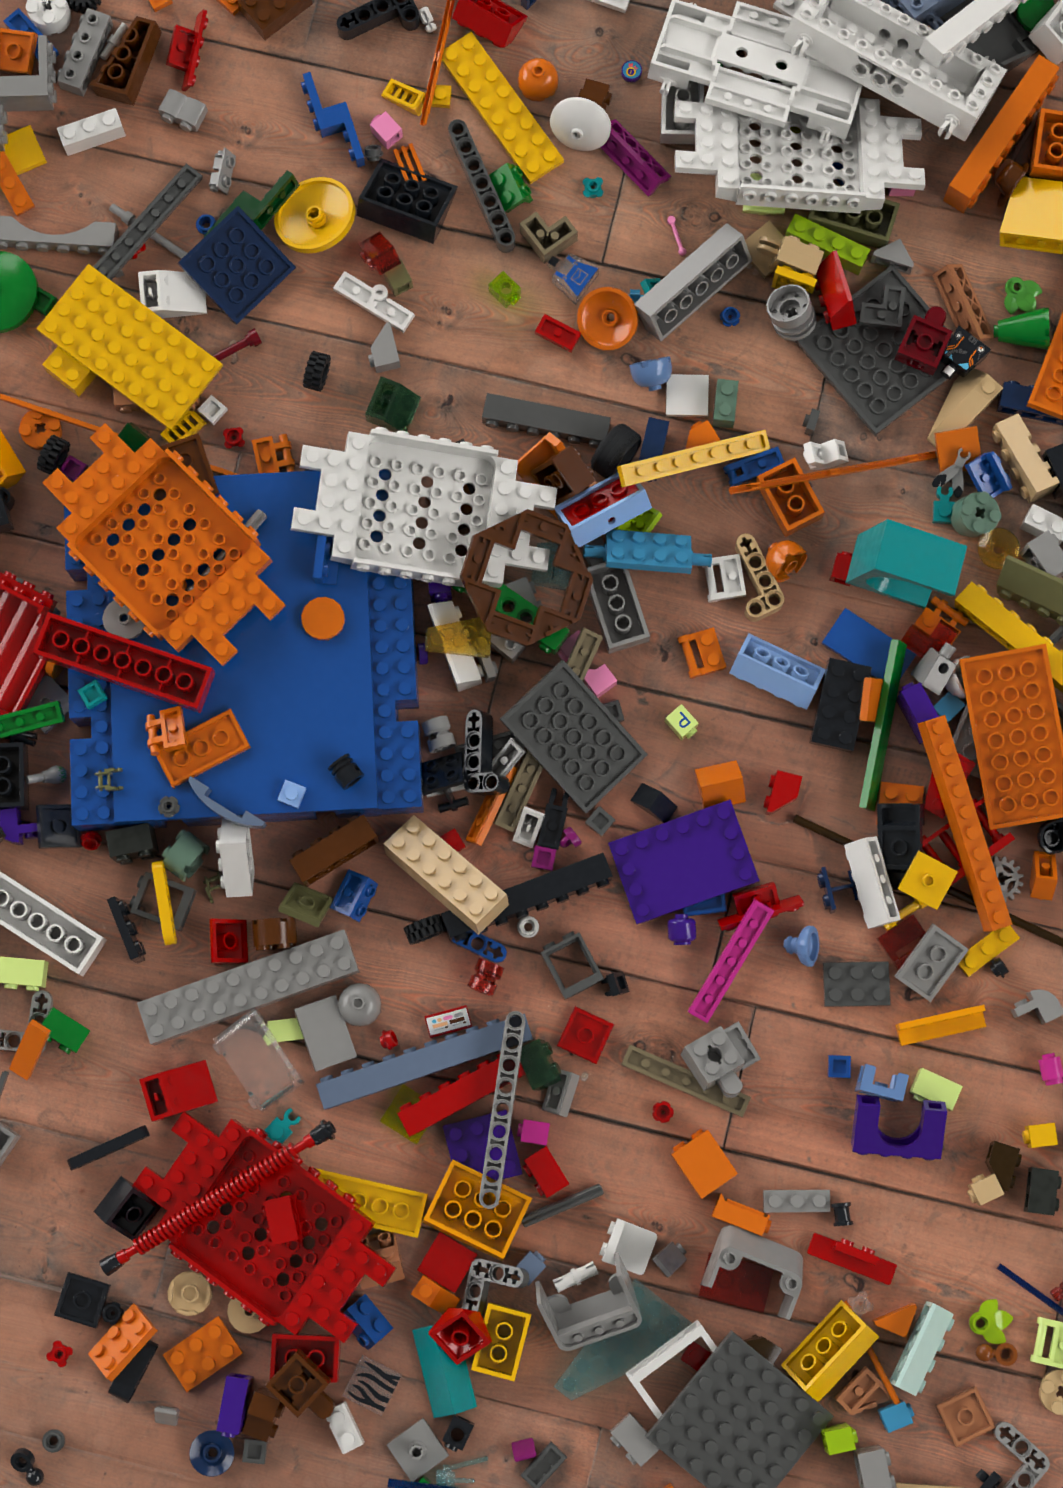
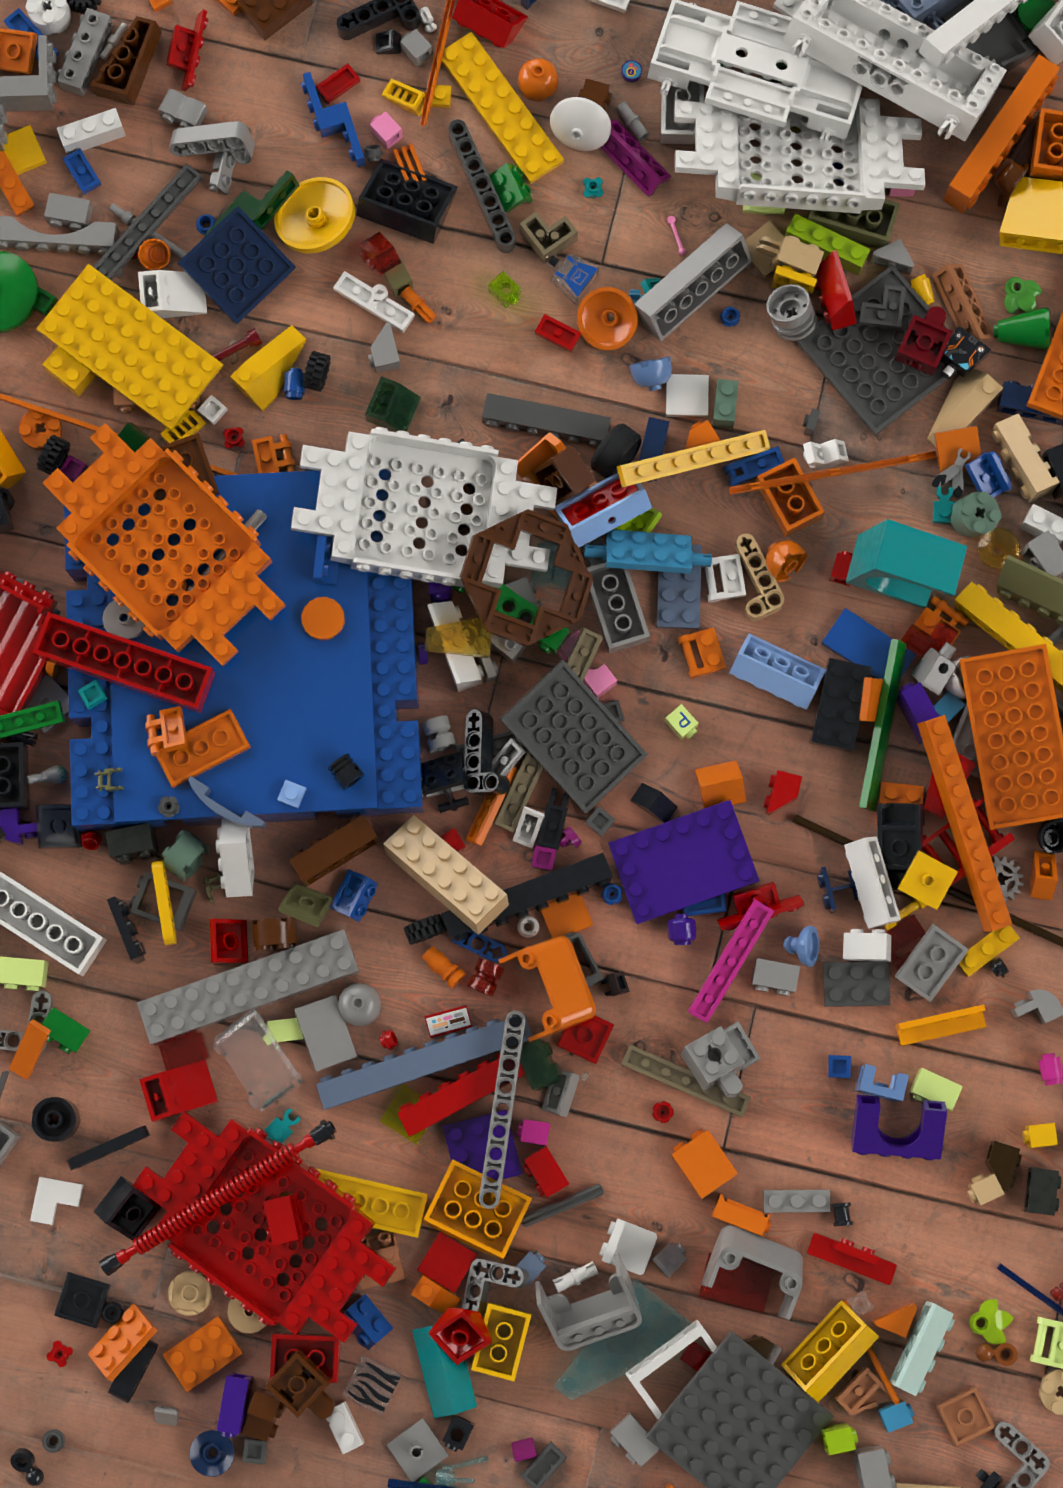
none -> white tile [30,1177,84,1225]
none -> black brick [31,1097,81,1142]
none -> light grey brick [44,193,93,231]
none -> blue plate [62,149,102,195]
none -> orange hair [138,238,171,270]
none -> clear red brick [159,1030,211,1071]
none -> light grey beam [169,121,255,164]
none -> yellow wedge [230,325,306,412]
none -> blue brick [284,368,305,400]
none -> red tile [315,63,361,104]
none -> black slope [376,29,401,54]
none -> light grey brick [400,29,433,67]
none -> orange axle [400,286,436,323]
none -> orange axle [422,946,466,989]
none -> orange windscreen [498,936,596,1042]
none -> orange tile [541,893,594,938]
none -> blue plate [601,884,622,905]
none -> light grey pin [616,101,650,142]
none -> sand blue plate [657,545,702,630]
none -> light grey brick [751,958,800,996]
none -> white brick [843,929,891,962]
none -> yellow cone [910,274,935,305]

